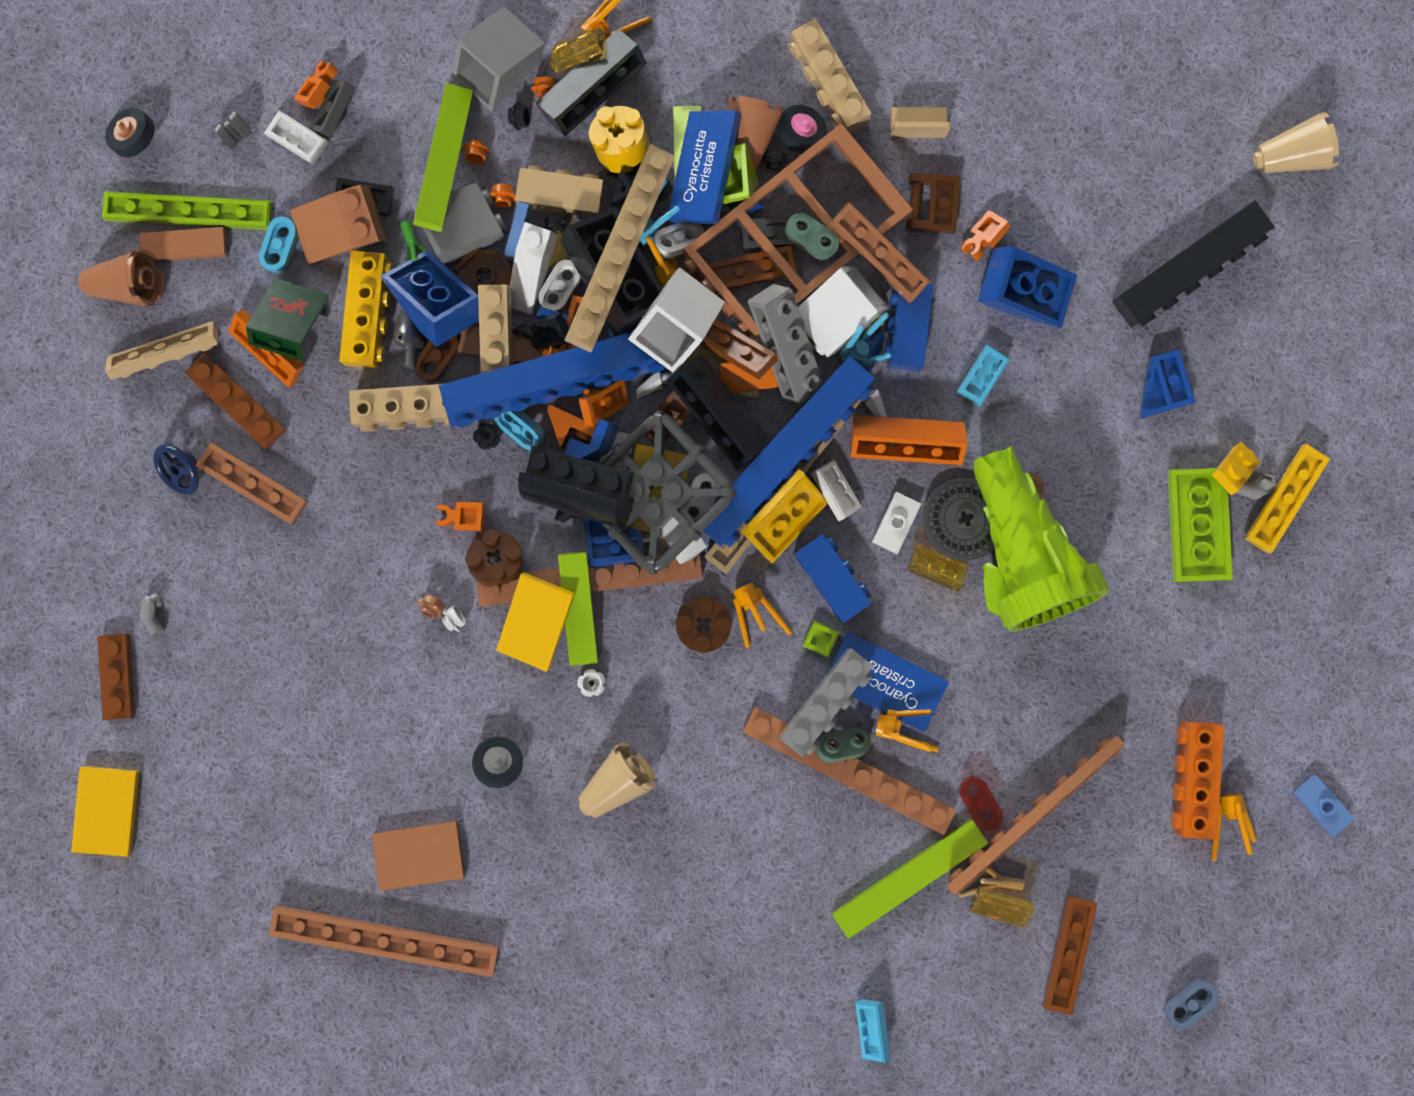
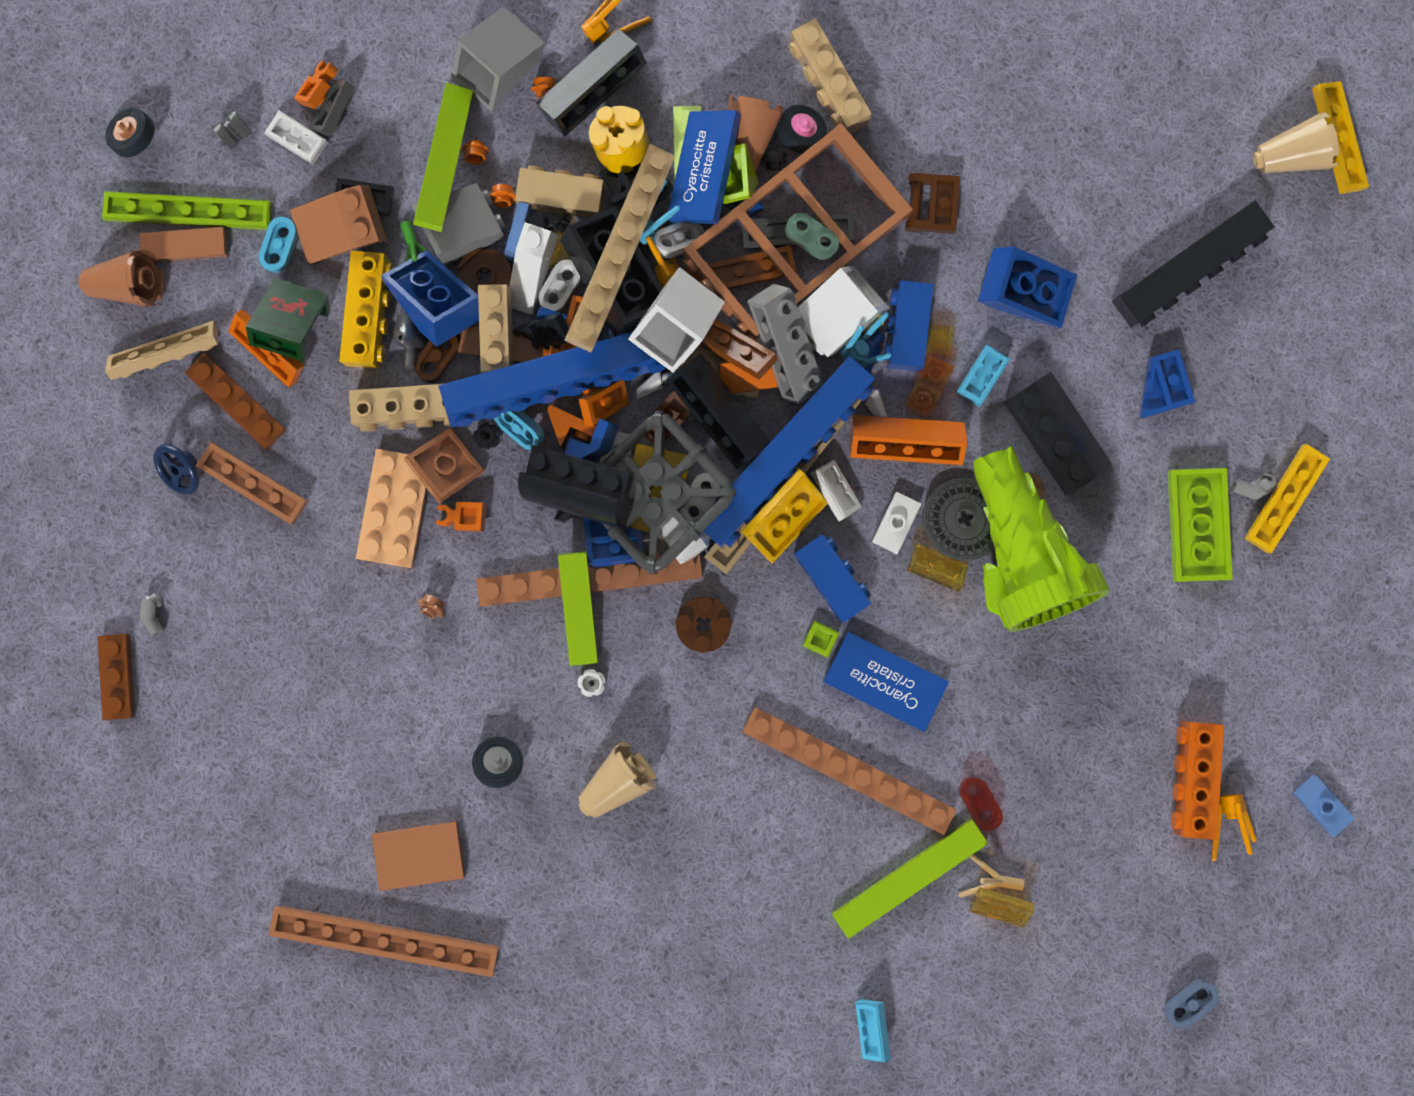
yellow tile [71,766,140,857] -> none
white plate [441,605,467,632] -> none
reddish brown plate [465,529,523,587] -> none
yellow tile [496,572,575,672] -> none
black plate [508,102,531,131] -> none
clear yellow plate [550,27,605,73] -> none
light orange plant [732,582,792,648] -> none
light grey brick [777,648,873,757] -> none
sand green plate [815,727,871,763] -> none
nougat tile [828,202,930,303] -> none
light orange plant [876,709,939,752] -> none
tan panel [891,107,951,138] -> none
nougat plate [947,735,1125,898] -> none
orange plate [960,210,1011,261] -> none
dark orange plate [1042,895,1098,1015] -> none
yellow plate [1212,441,1261,496] -> none
none -> light nougat plate [356,449,427,569]
none -> nougat tile [404,427,485,504]
none -> clear orange slope [904,354,954,417]
none -> clear yellow plate [926,324,955,356]
none -> black slope [1004,372,1113,495]
none -> yellow plate [1312,81,1369,194]

